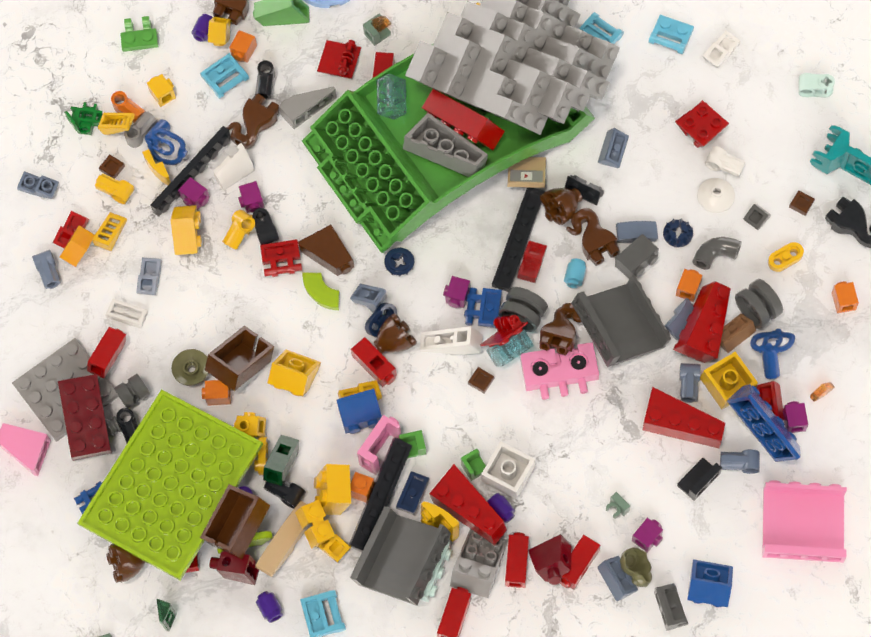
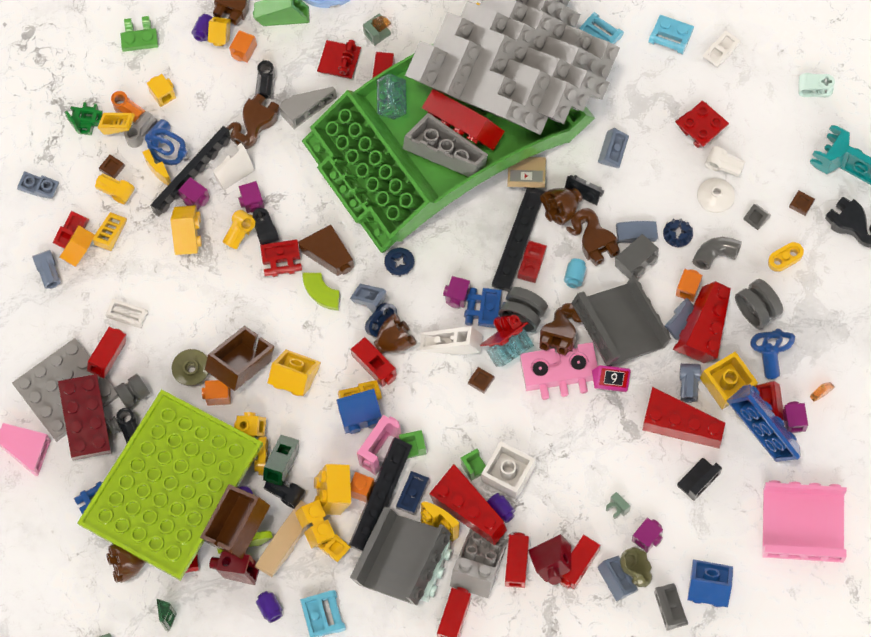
sand blue slope [136,257,162,295] -> none
medium azure plate [200,53,249,99] -> none
medium nougat slope [720,314,756,353] -> none
sand blue piece [720,449,760,474] -> none
orange brick [832,281,859,313] -> none
none -> slope [592,365,631,392]

